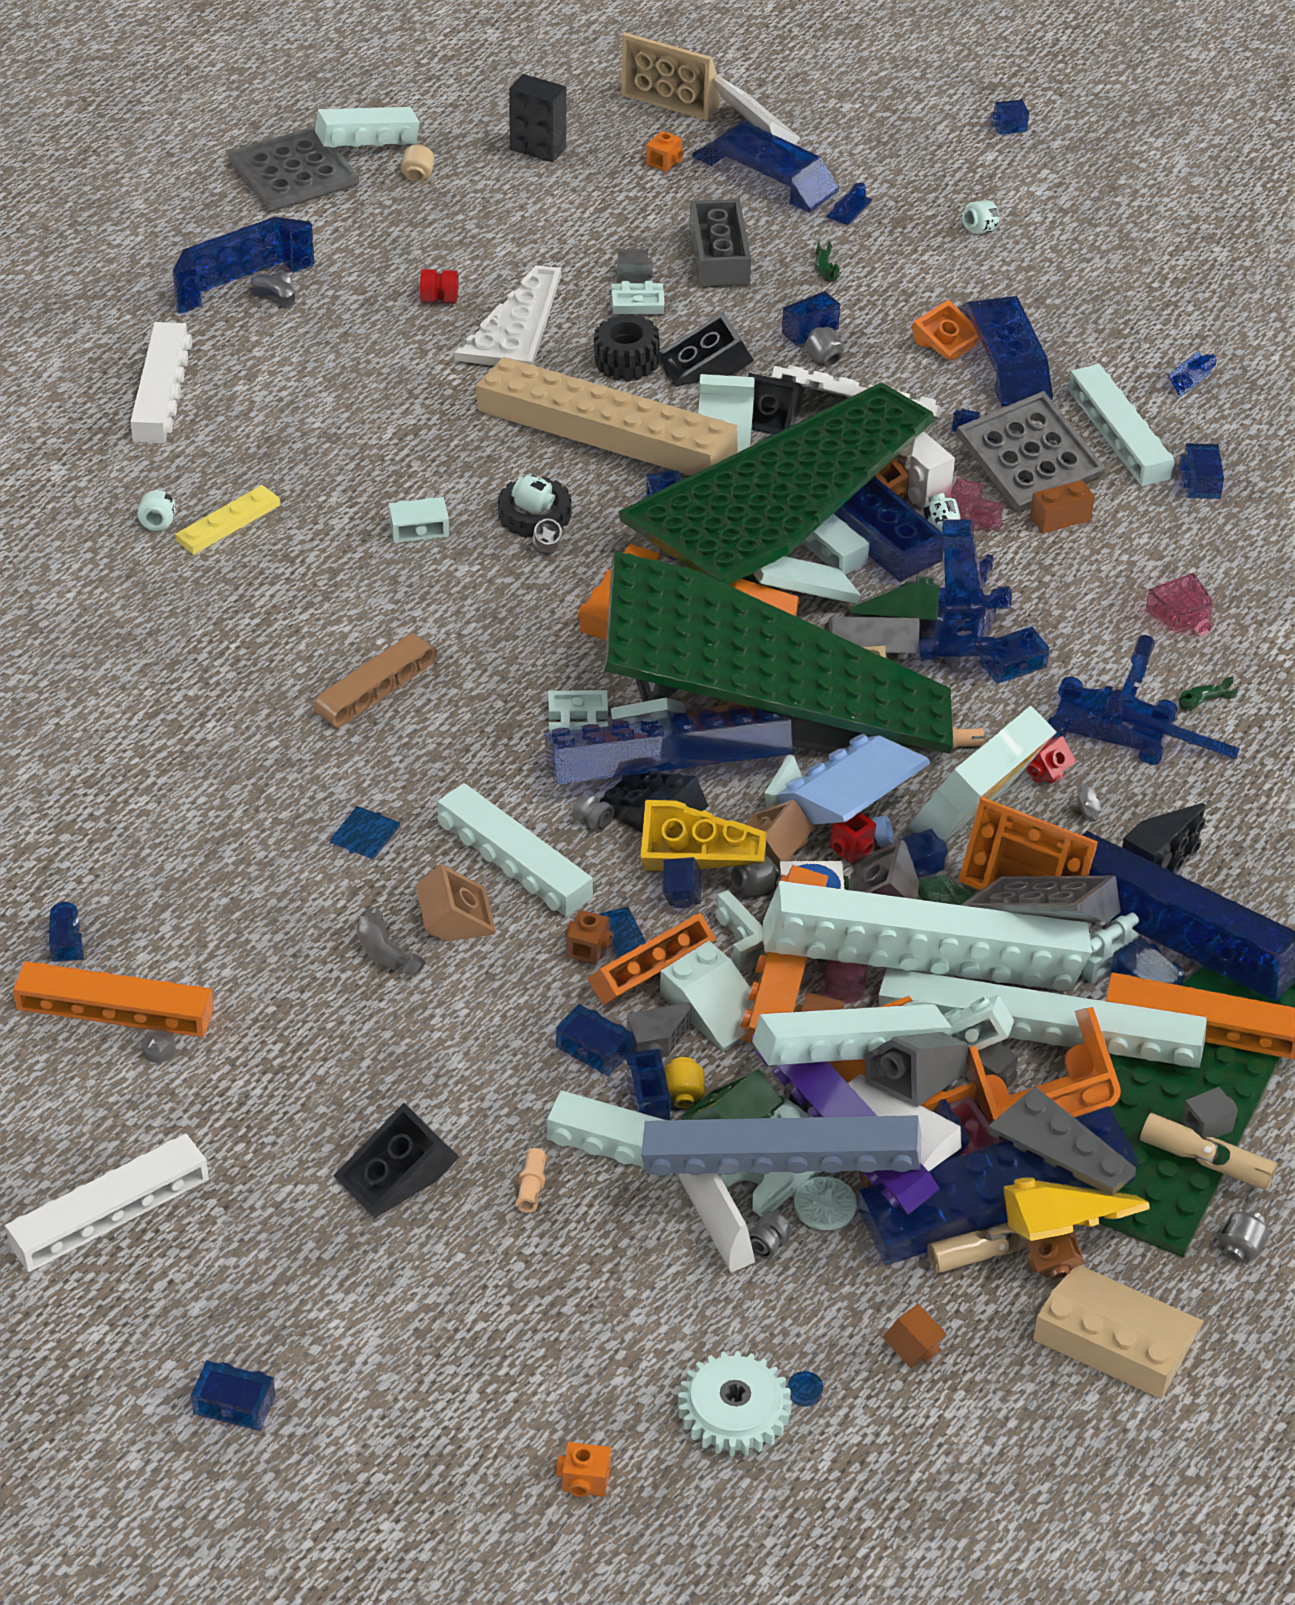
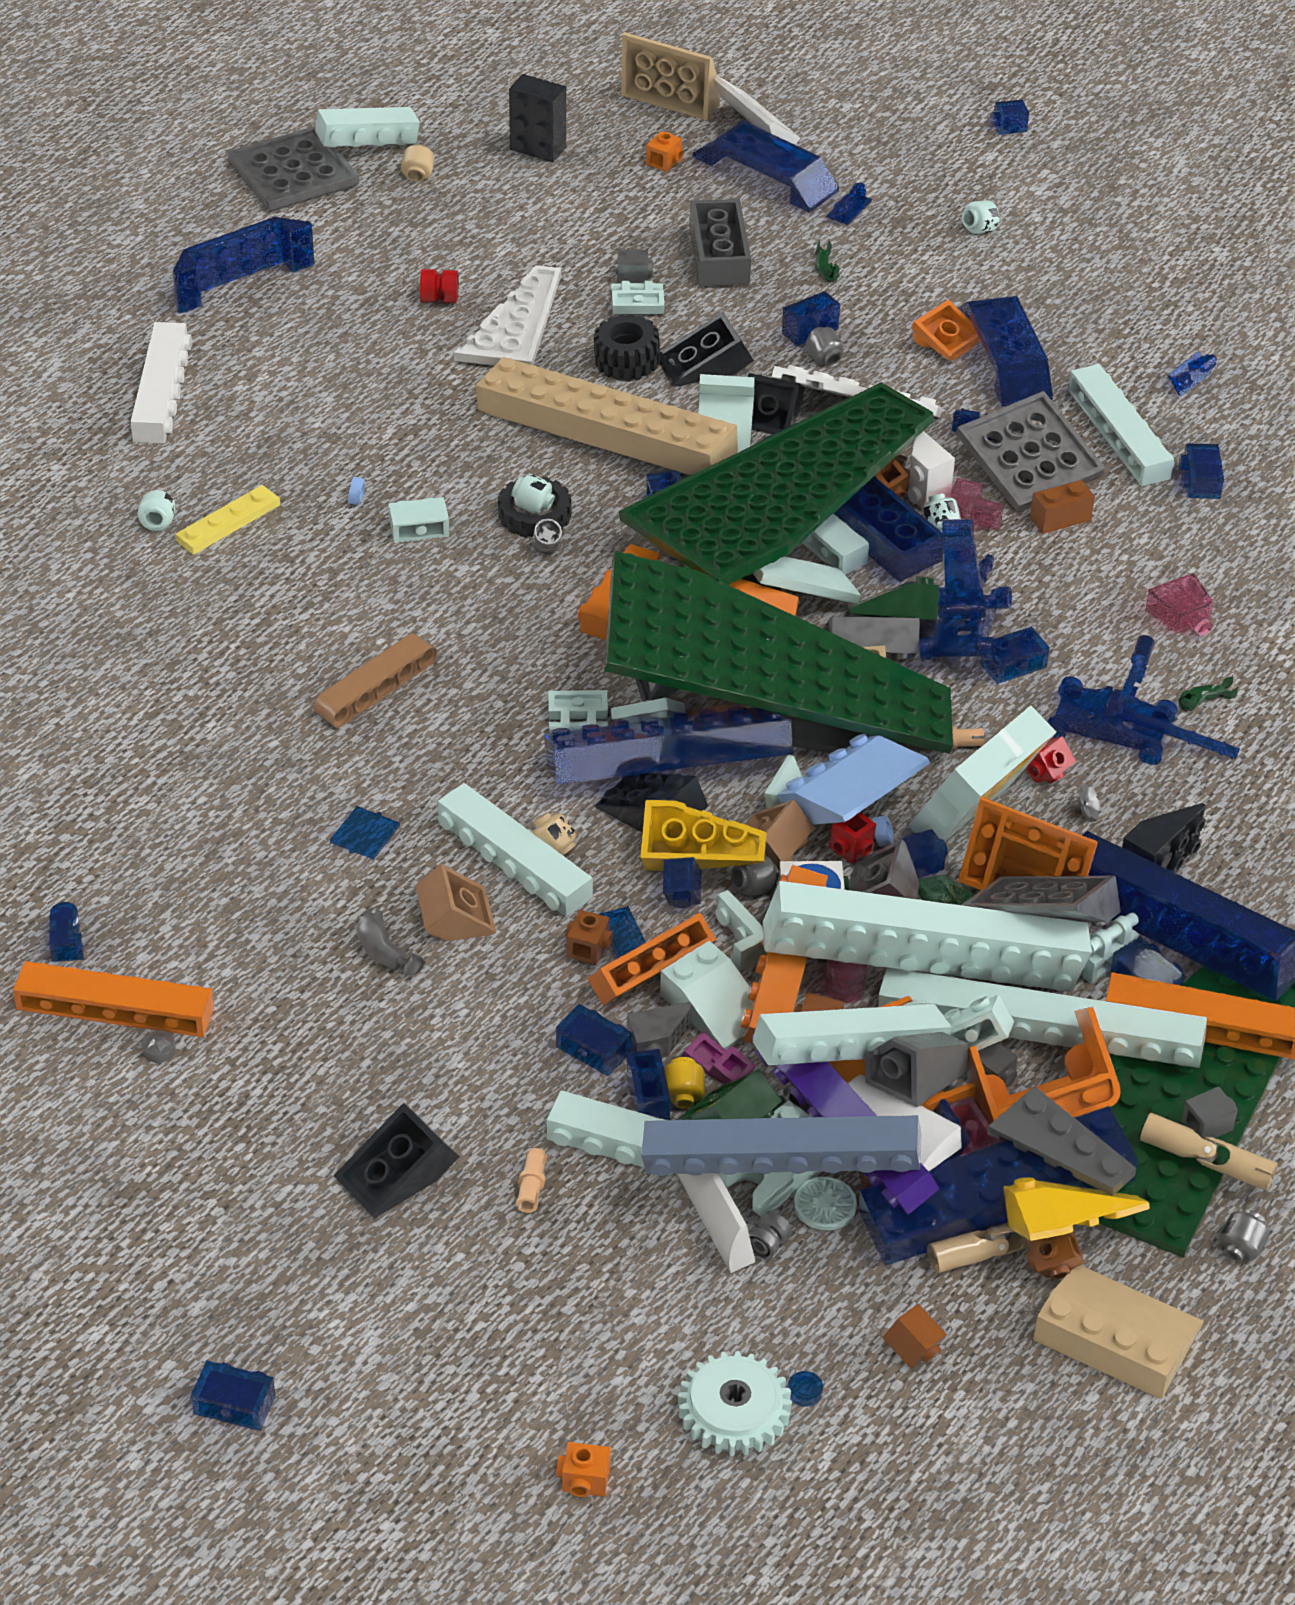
white brick [5,1134,209,1272] -> none
flat silver piece [250,272,295,308] -> none
flat silver wheel [572,792,615,833] -> none
none -> light blue tile [348,476,365,505]
none -> tan head [532,812,577,855]
none -> magenta slope [681,1032,757,1084]

